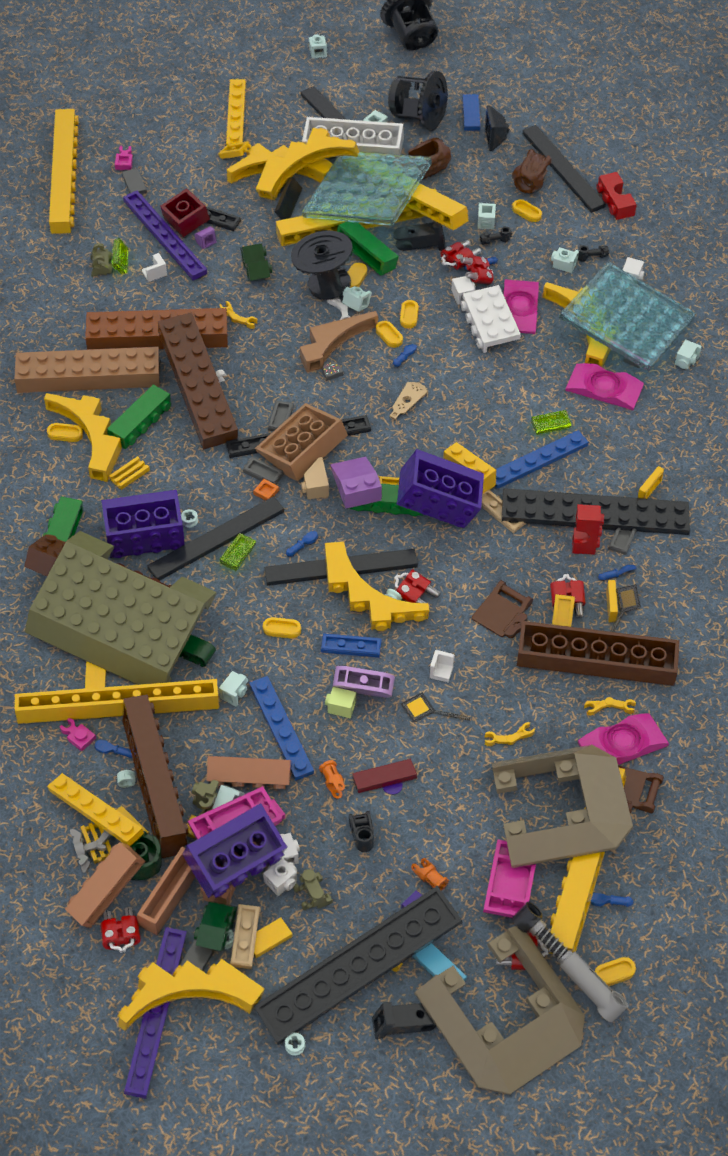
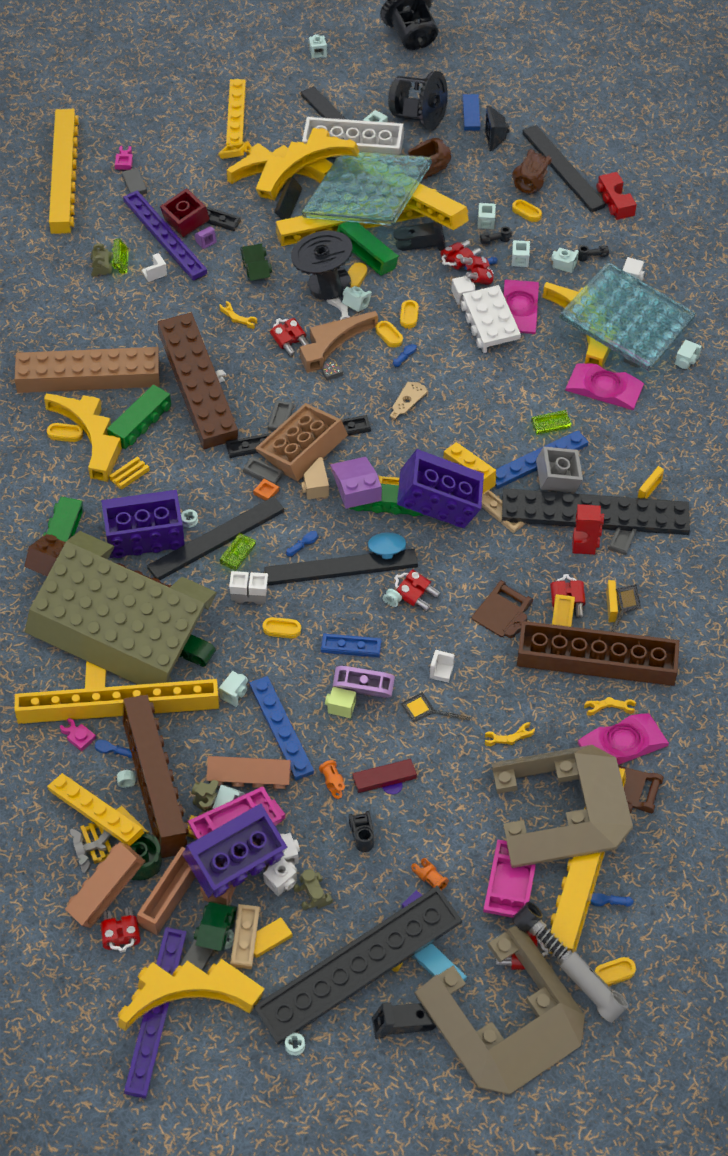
dark orange brick [85,308,228,350] -> none
yellow arch [325,542,429,631] -> none
blue piece [598,564,636,581] -> none
none -> white hips [229,571,268,605]
none -> red piece [270,318,309,356]
none -> dark azure dish [368,532,406,559]
none -> light aqua brick [511,240,530,267]
none -> light grey brick [536,446,583,493]

